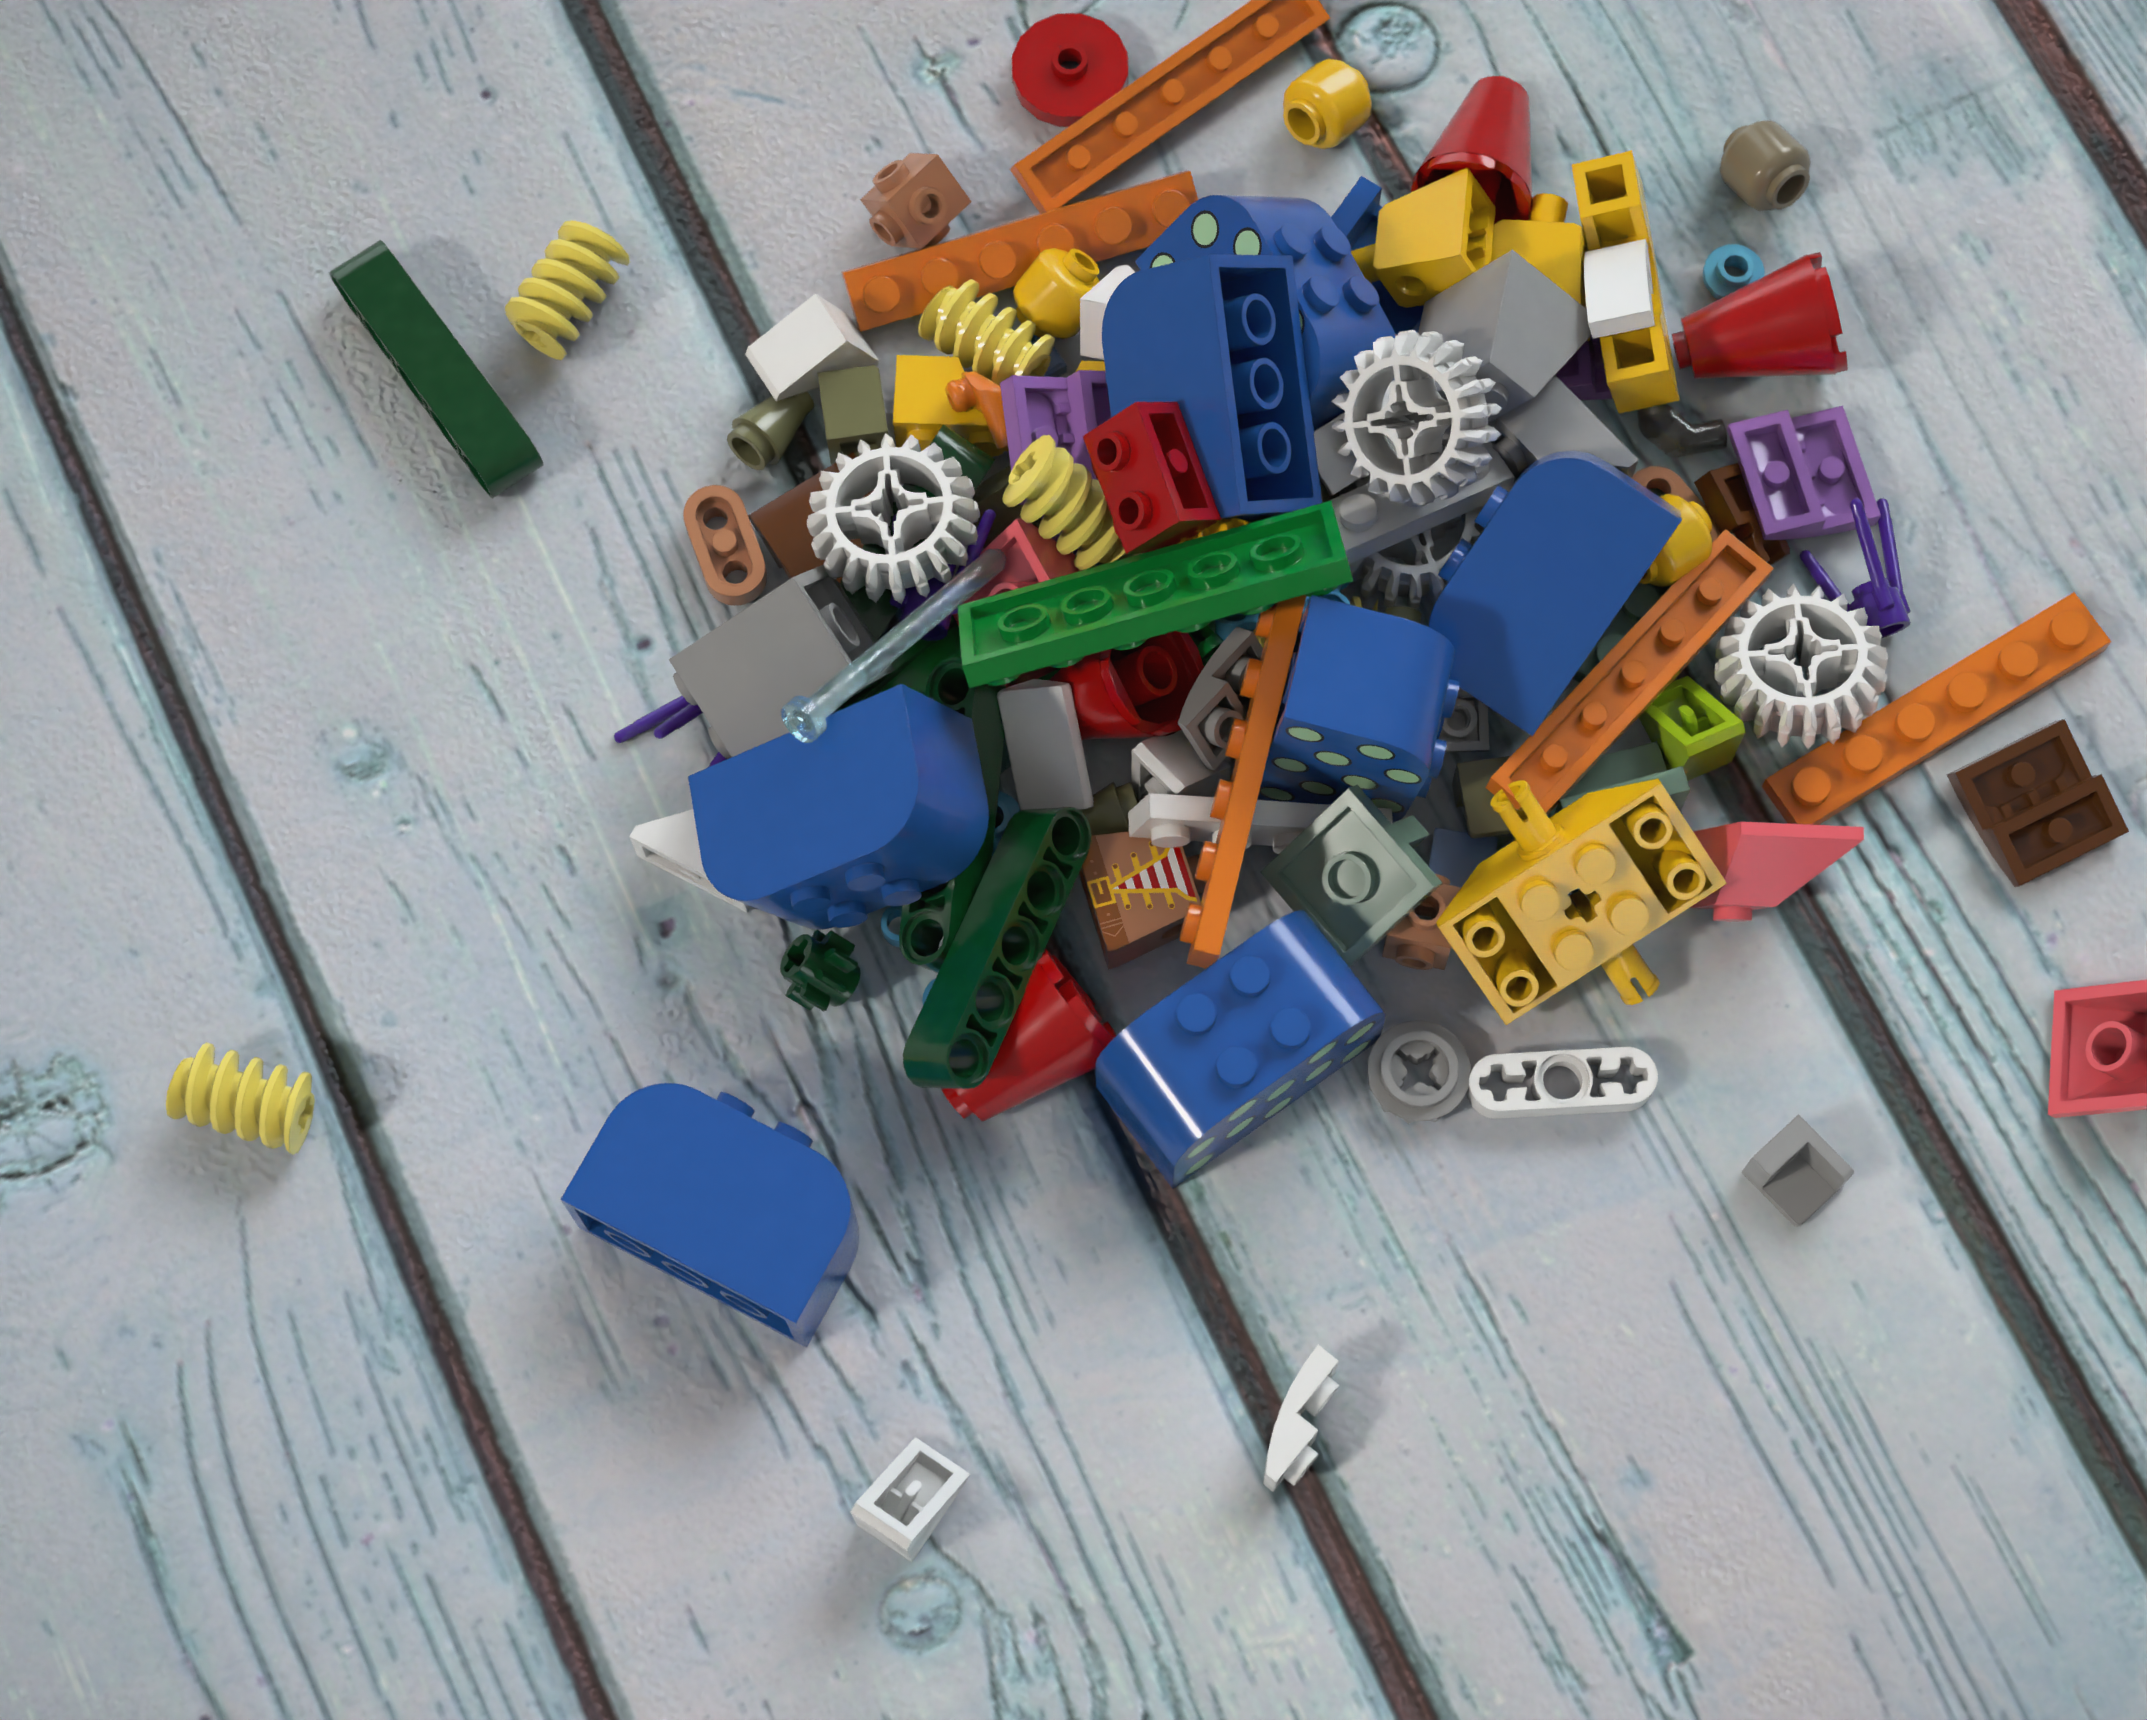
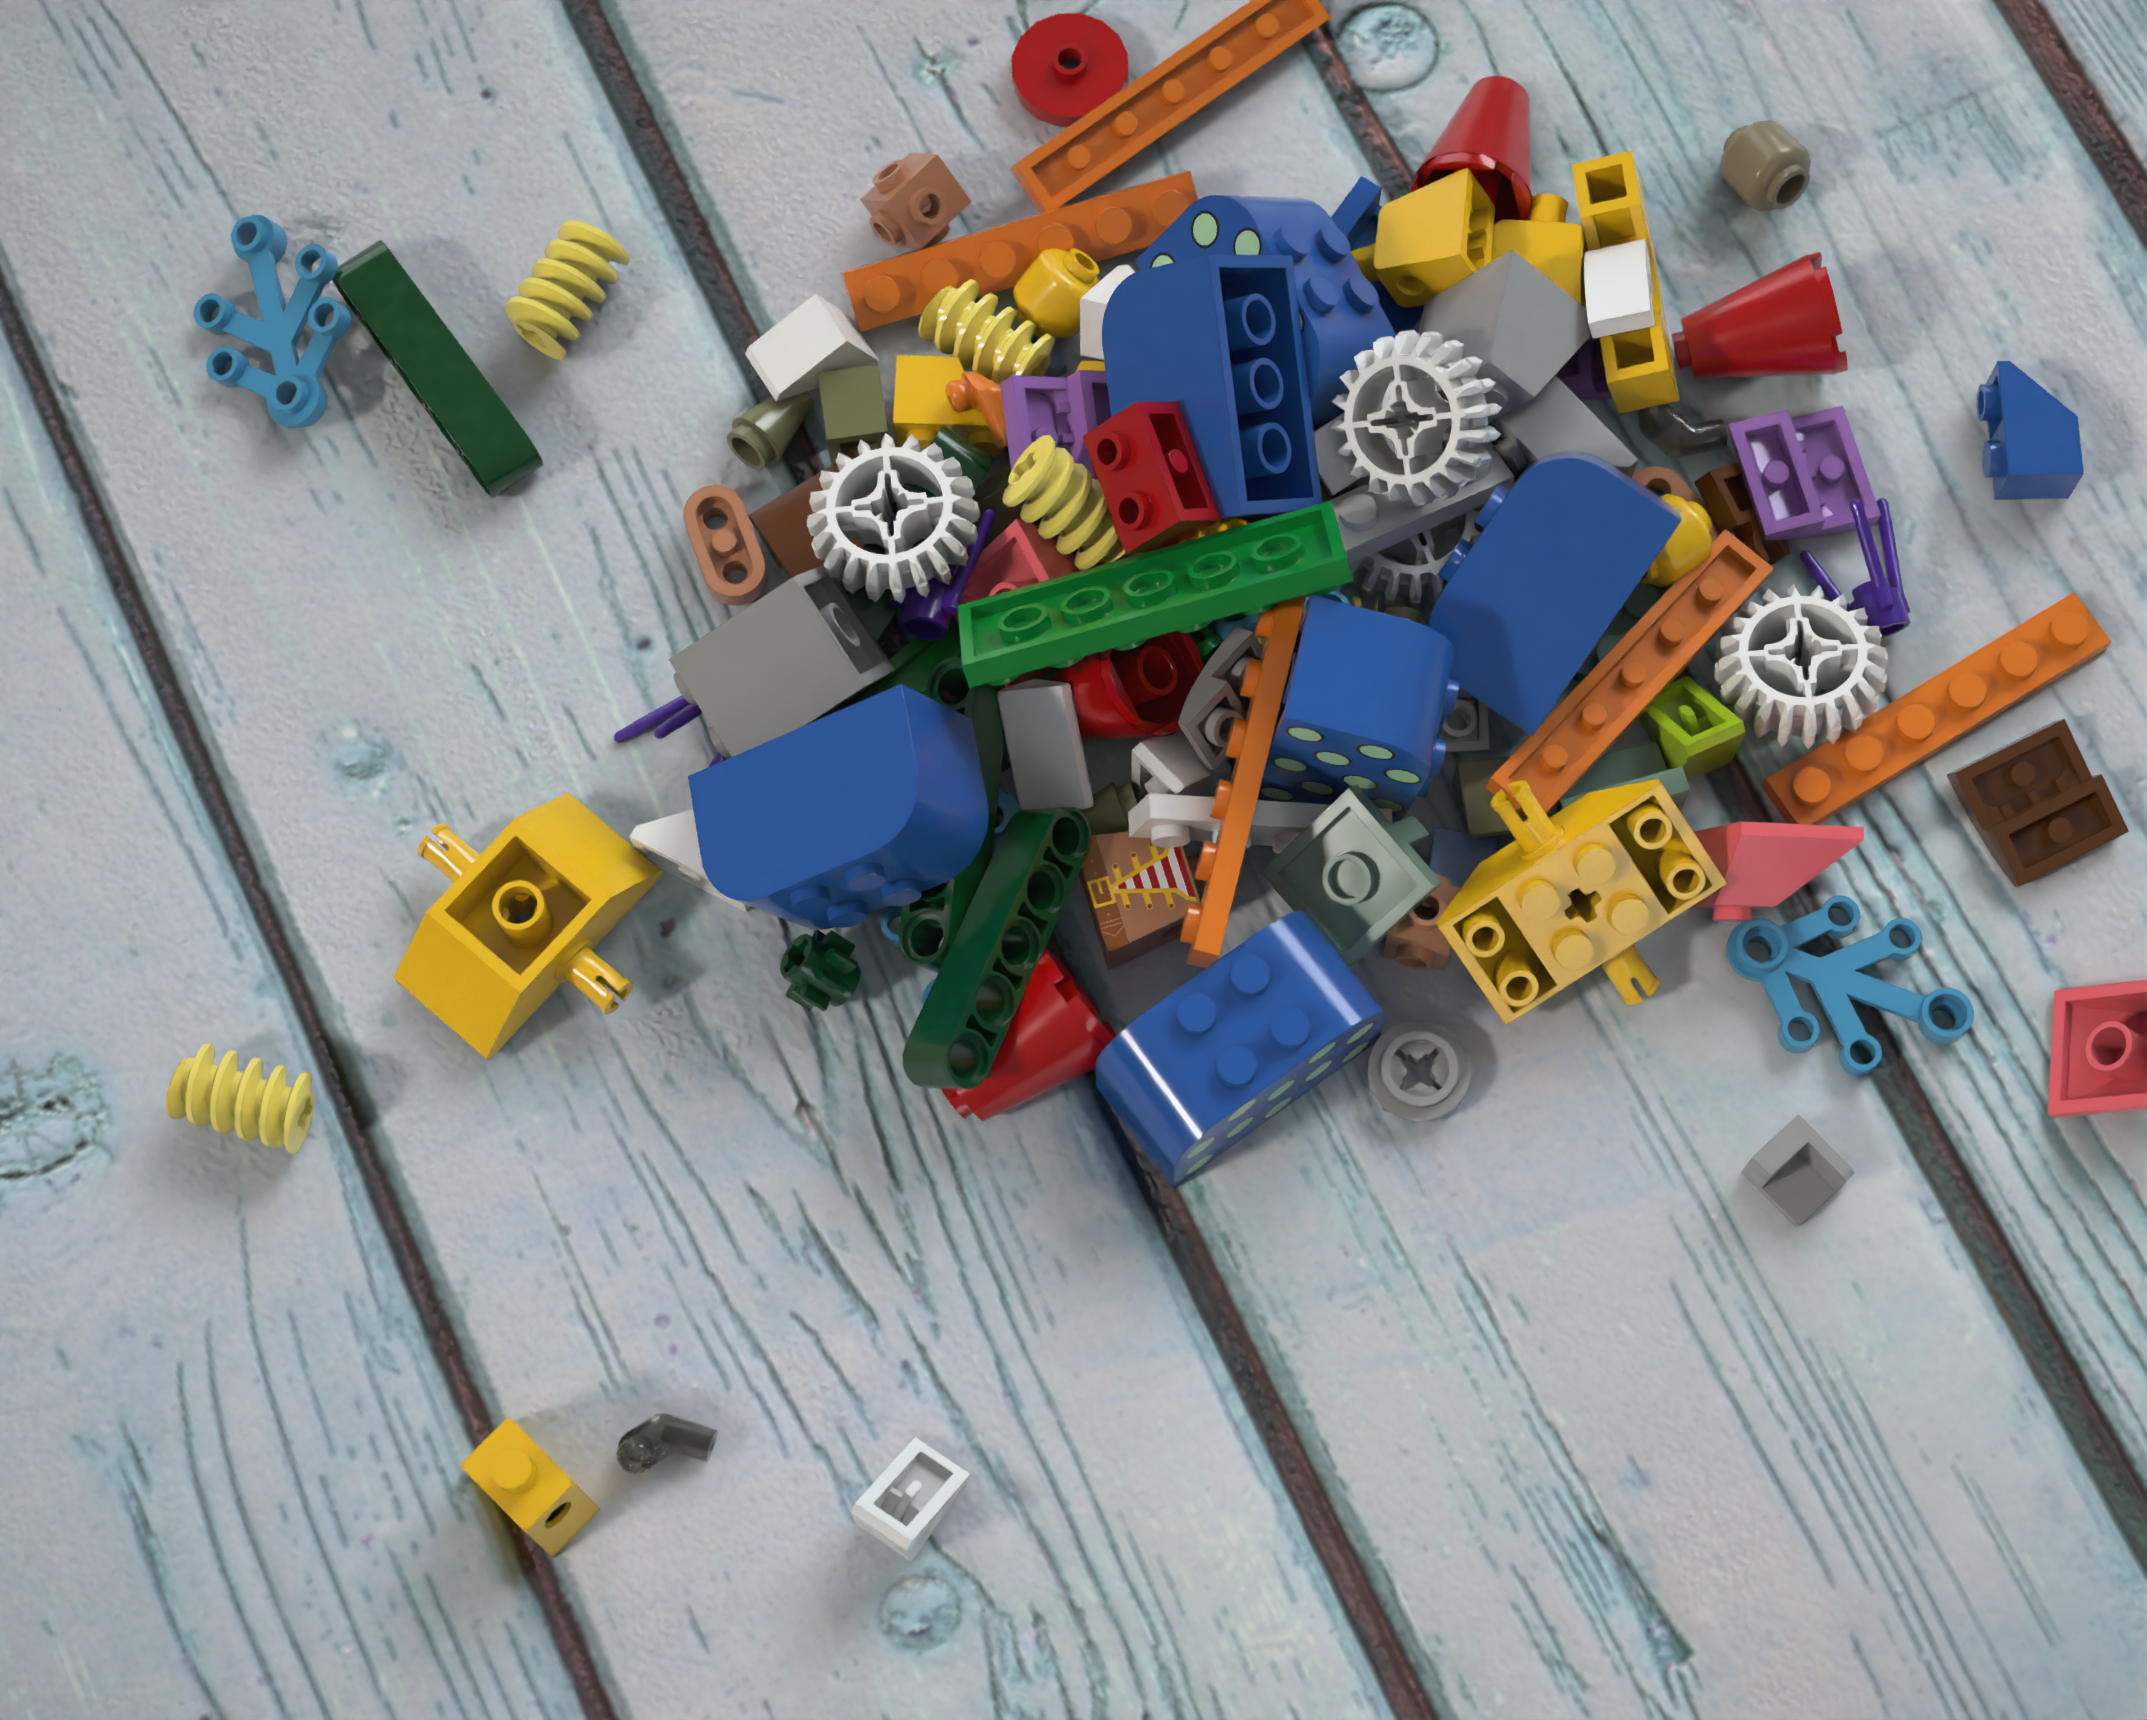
blue brick [560,1083,859,1348] -> none
clear light blue bar [781,549,1006,743] -> none
white slope [1263,1345,1339,1492] -> none
yellow head [1283,59,1372,149] -> none
white beam [1466,1047,1658,1119] -> none
medium azure plate [1703,244,1765,300] -> none
none -> dark azure plant [194,215,351,429]
none -> yellow slope [393,792,663,1061]
none -> yellow torso [460,1417,601,1558]
none -> clear smoke arm [616,1413,718,1474]
none -> dark azure plant [1726,895,1974,1077]
none -> blue slope [1977,361,2084,500]

